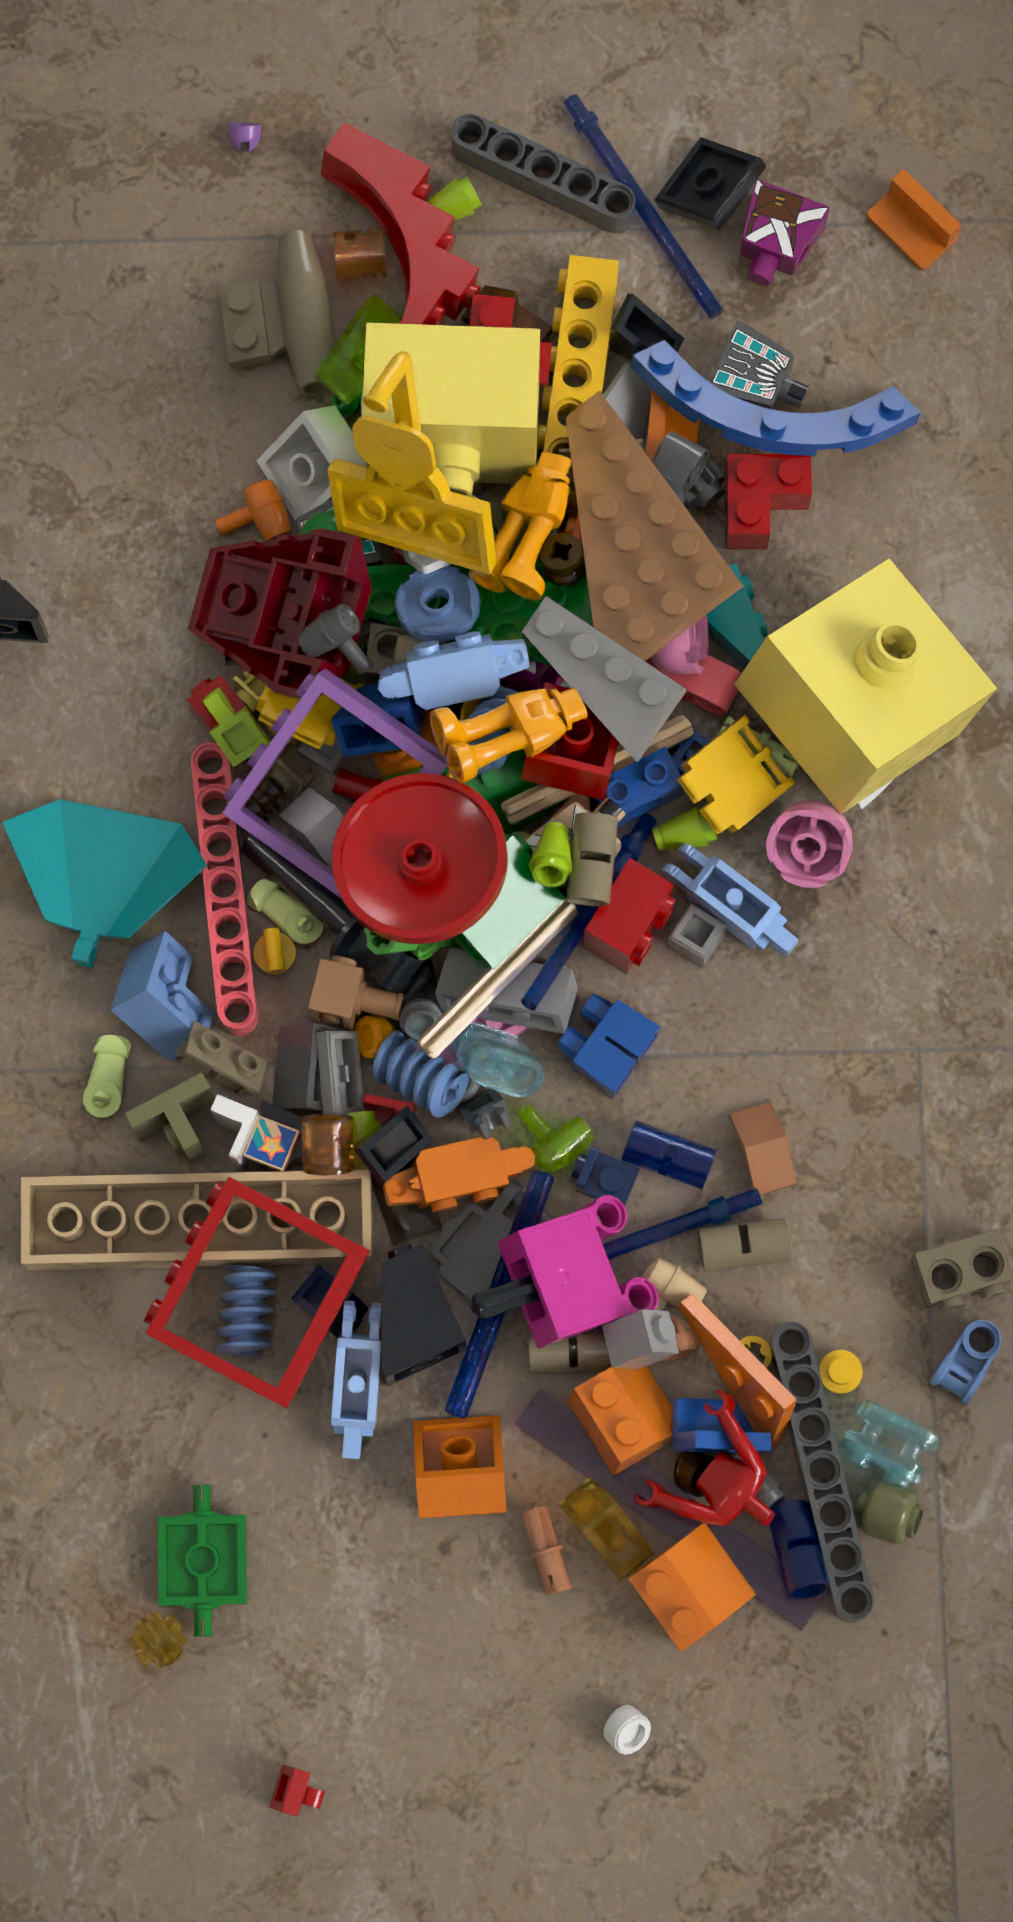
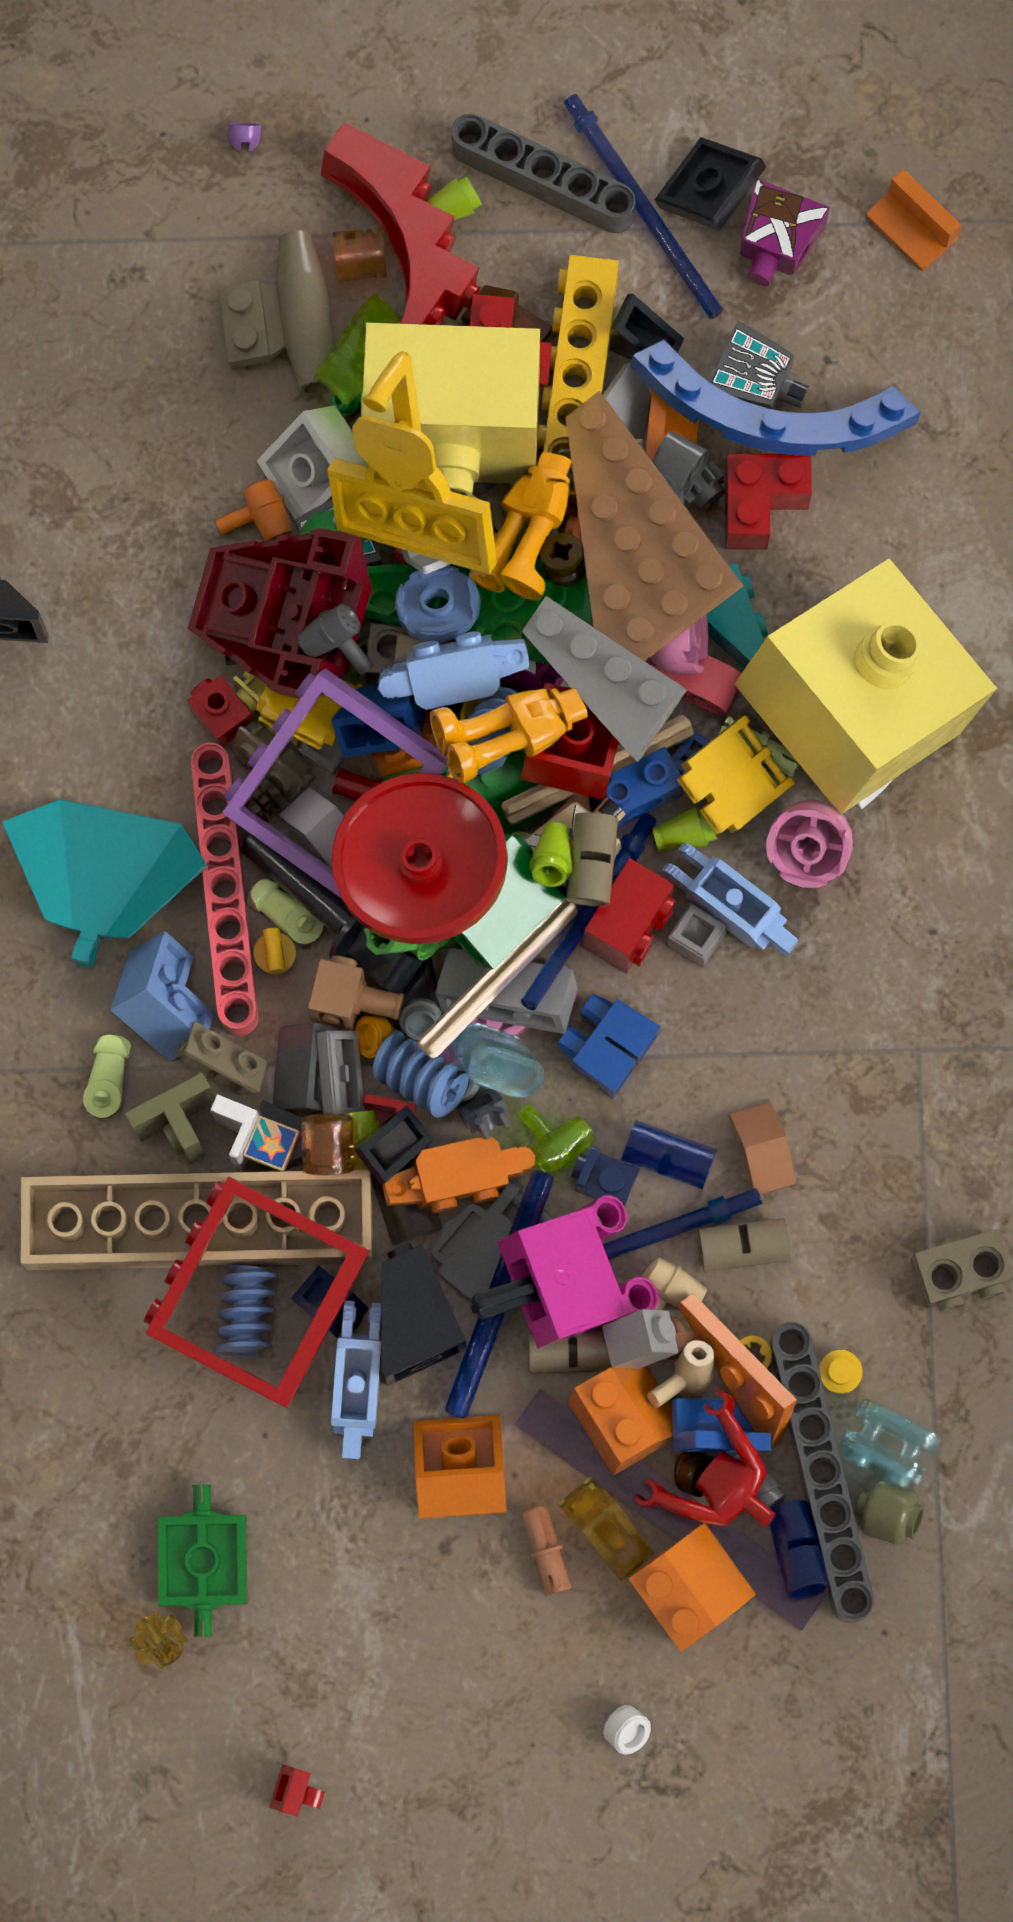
lime plate [203,687,270,767] -> none
medium blue piece [929,1320,1002,1406] -> none
none -> tan piece [647,1340,714,1408]

